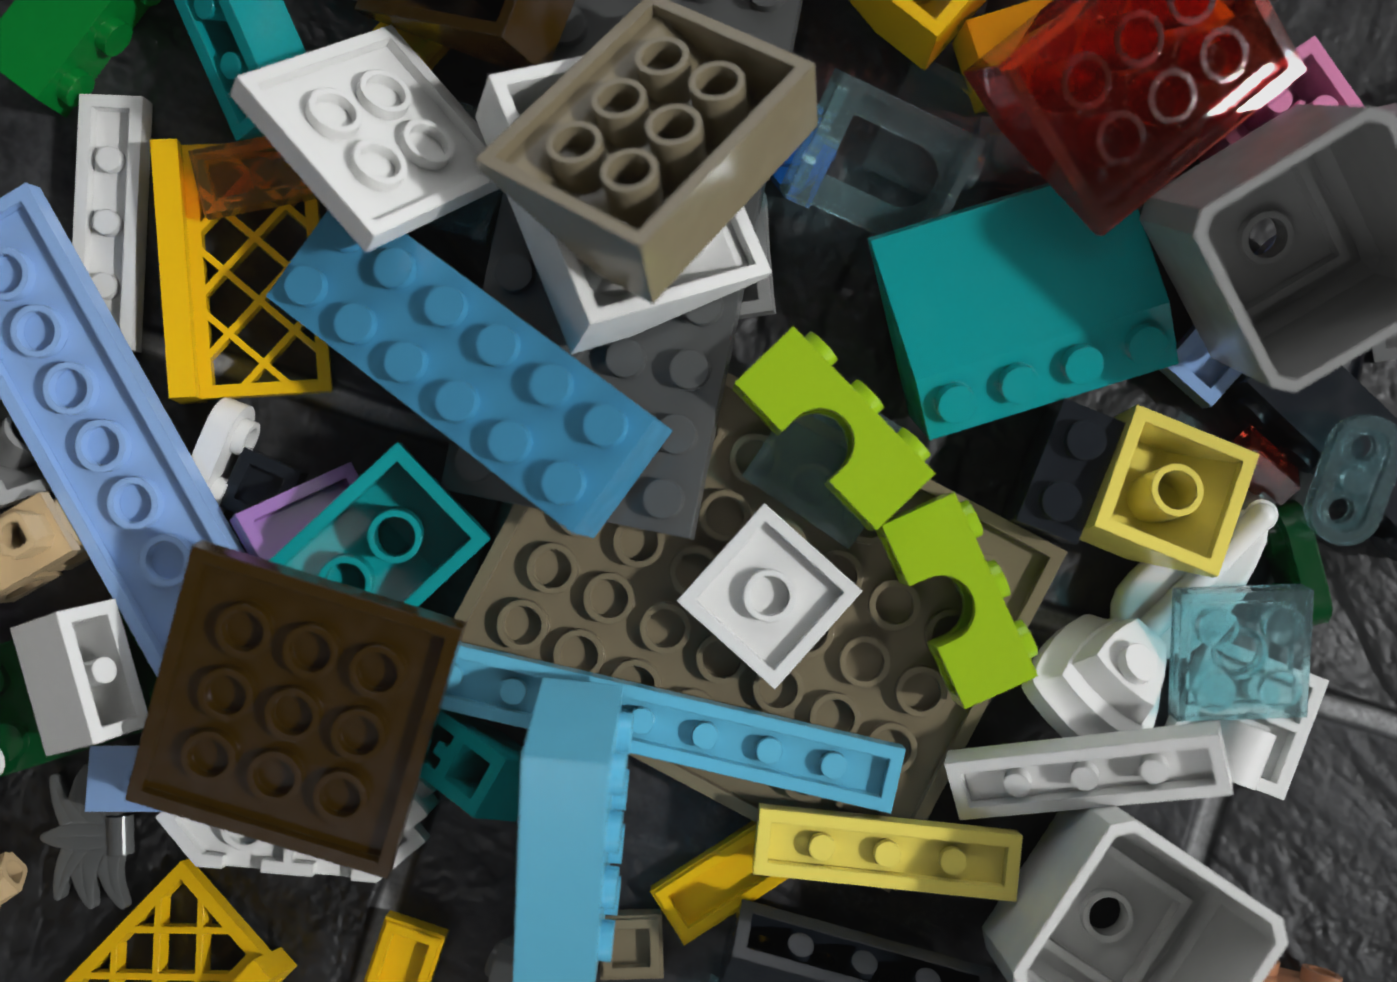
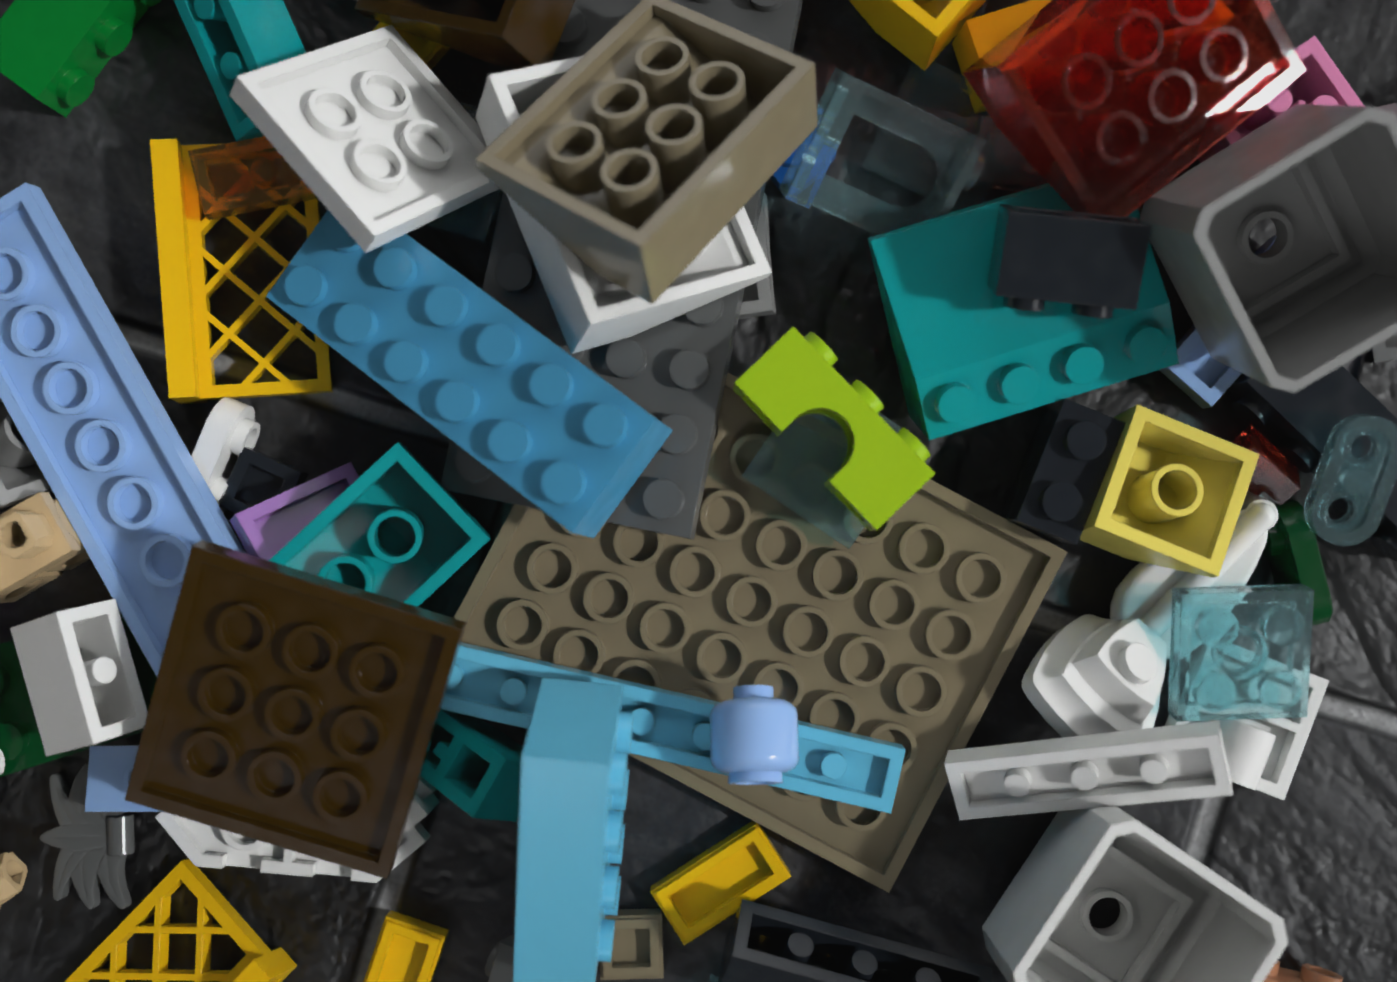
white plate [72,94,153,353] -> none
white plate [677,503,862,689] -> none
light yellow plate [752,803,1023,902] -> none
lime arch [876,492,1038,709] -> none
none -> light blue head [710,685,799,785]
none -> black brick [987,204,1152,318]

